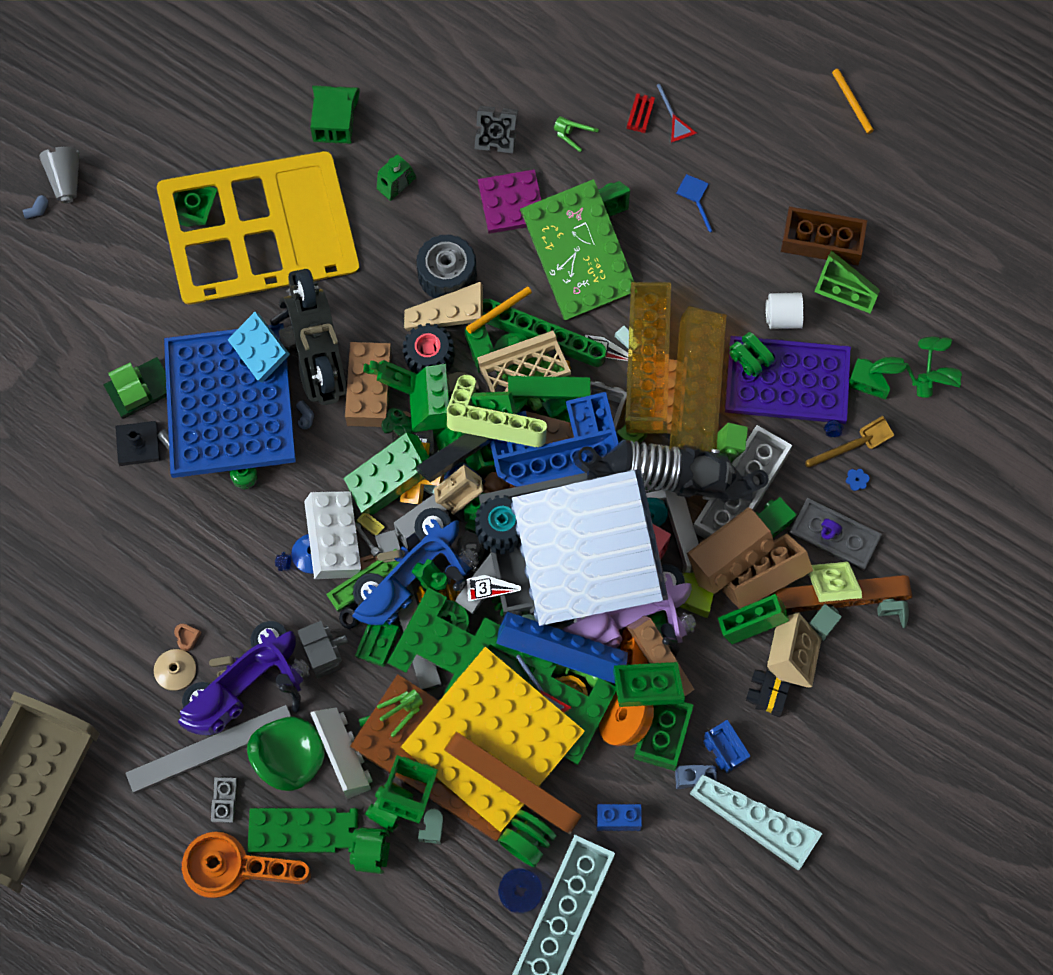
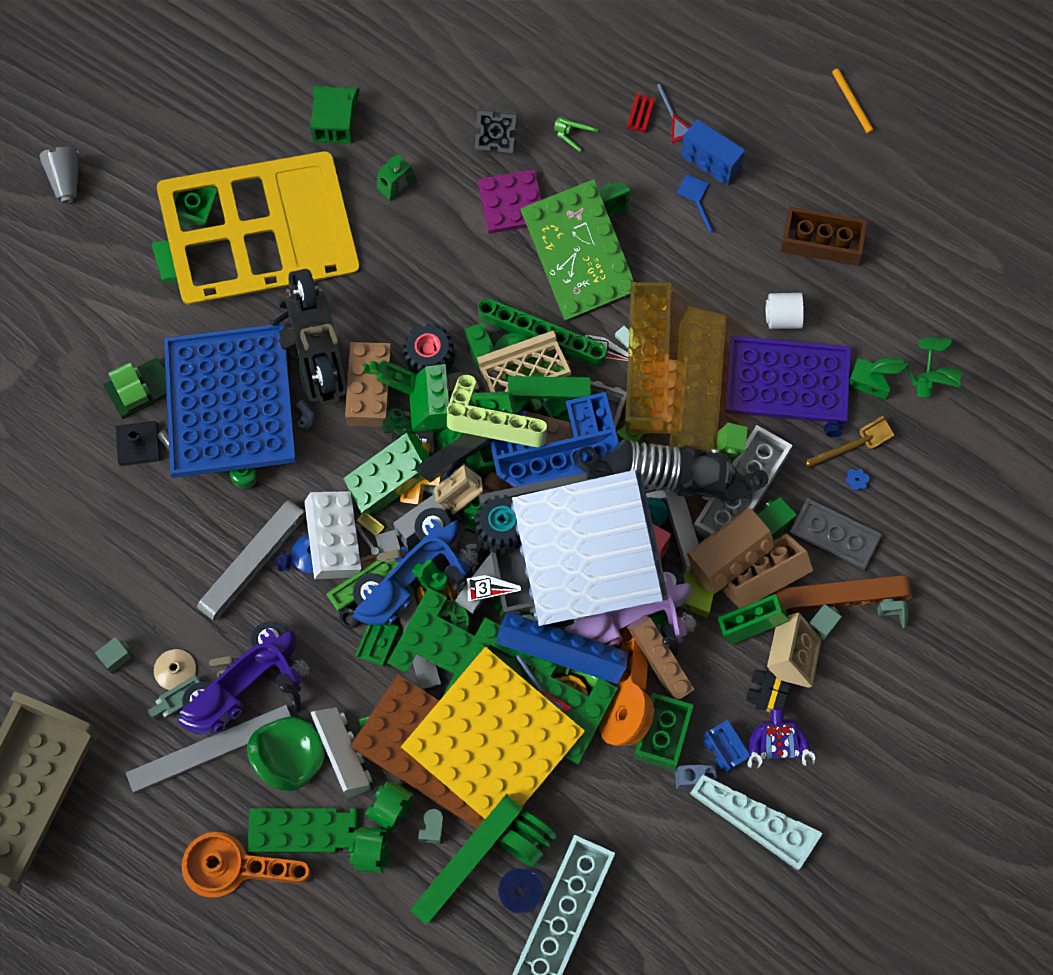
sand blue arm [23,195,48,219] -> none
nougat tile [174,624,201,651] -> none
light grey slope [211,777,237,822] -> none
medium azure plate [228,312,290,383] -> none
dark grey brick [297,621,348,679] -> none
bright green plant [377,690,423,737] -> none
green window [377,755,438,823] -> none
tan wing [404,282,483,331] -> none
wheel [416,234,477,298] -> none
dark orange beam [444,732,582,834] -> none
light orange bar [466,287,532,334] -> none
blue hinge [597,804,641,831] -> none
green plate [613,662,685,707] -> none
green brick [729,332,775,377] -> none
yellowish green tile [808,562,862,602] -> none
bright green wedge [814,250,880,313] -> none
dark purple tile [821,518,842,540] -> none
none -> sand green brick [95,637,132,674]
none -> sand green hinge [148,675,200,720]
none -> green slope [152,241,188,284]
none -> light grey beam [197,500,306,621]
none -> green beam [409,793,524,925]
none -> blue brick [681,119,745,185]
none -> torso [747,708,815,768]

